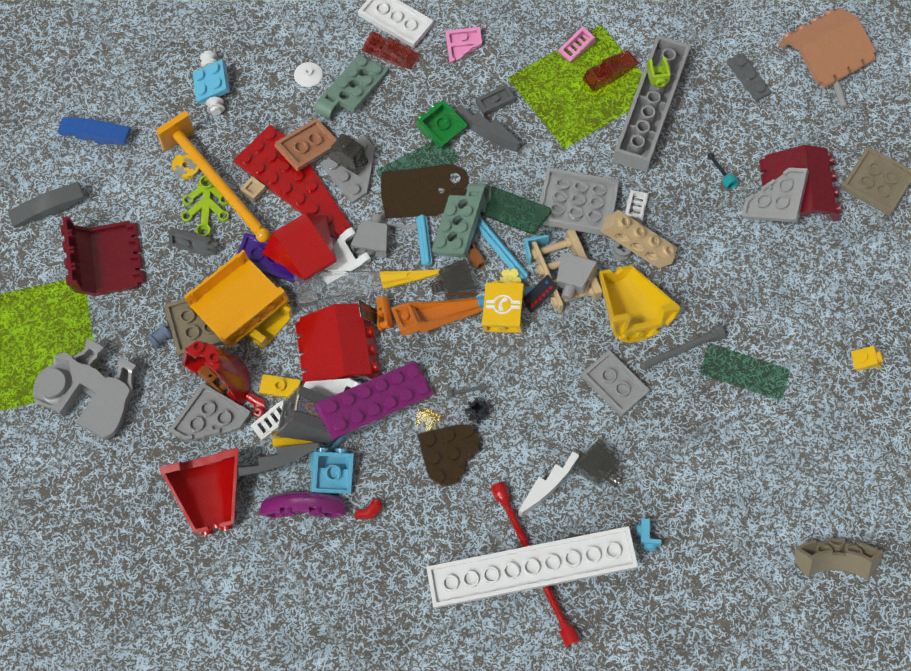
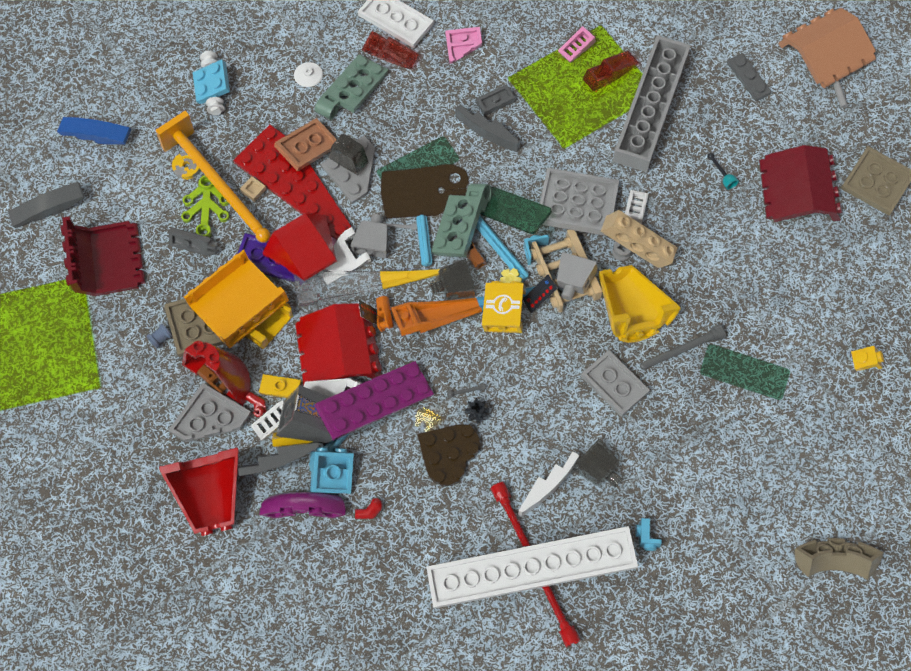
light grey animal [33,338,139,440] -> none
green plate [416,100,467,149] -> none
lime window [646,57,671,87] -> none
light grey plate [742,168,809,223] -> none

